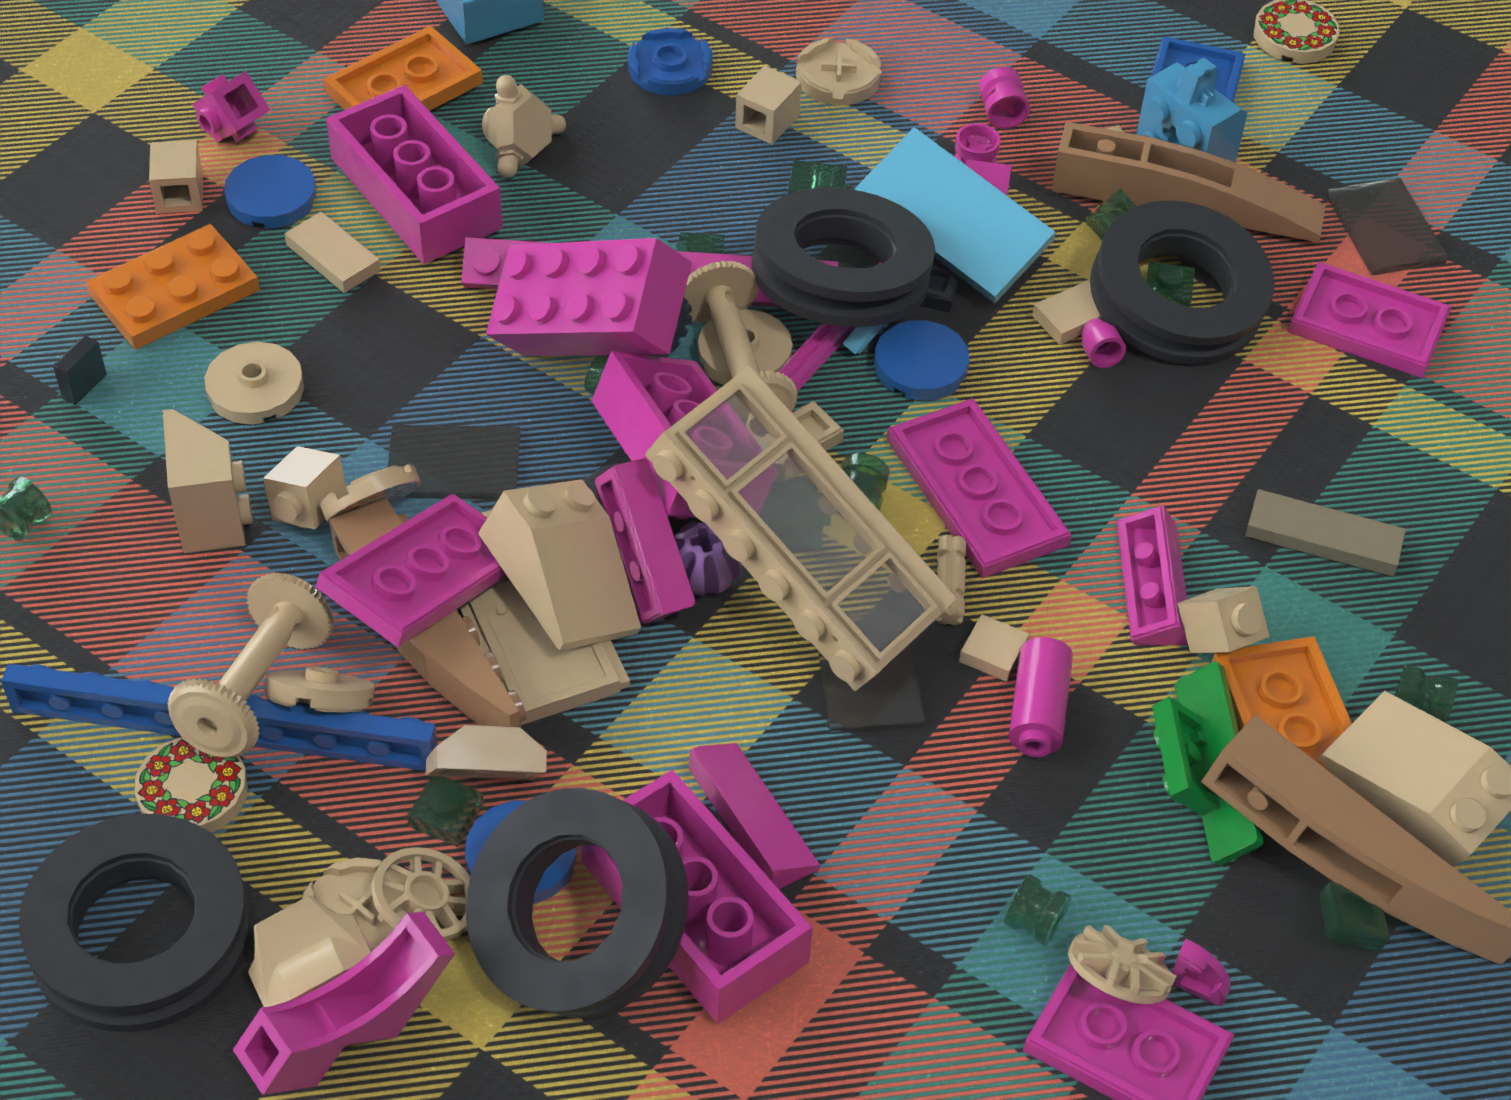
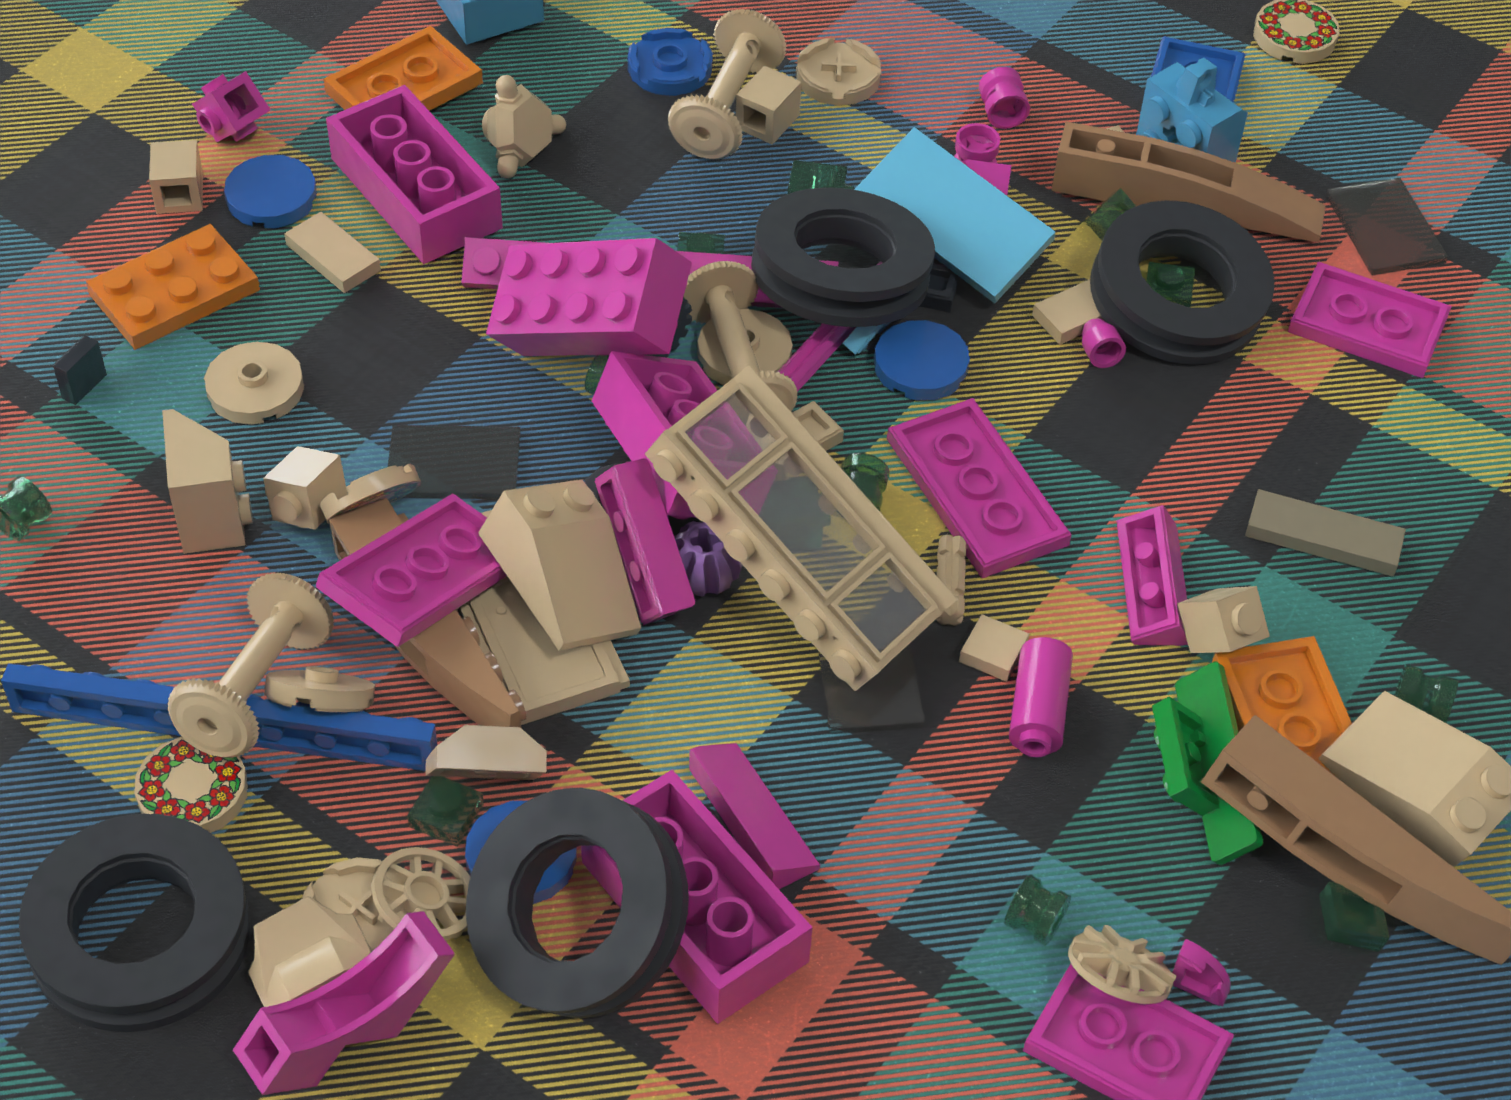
none -> tan hose [668,9,787,159]

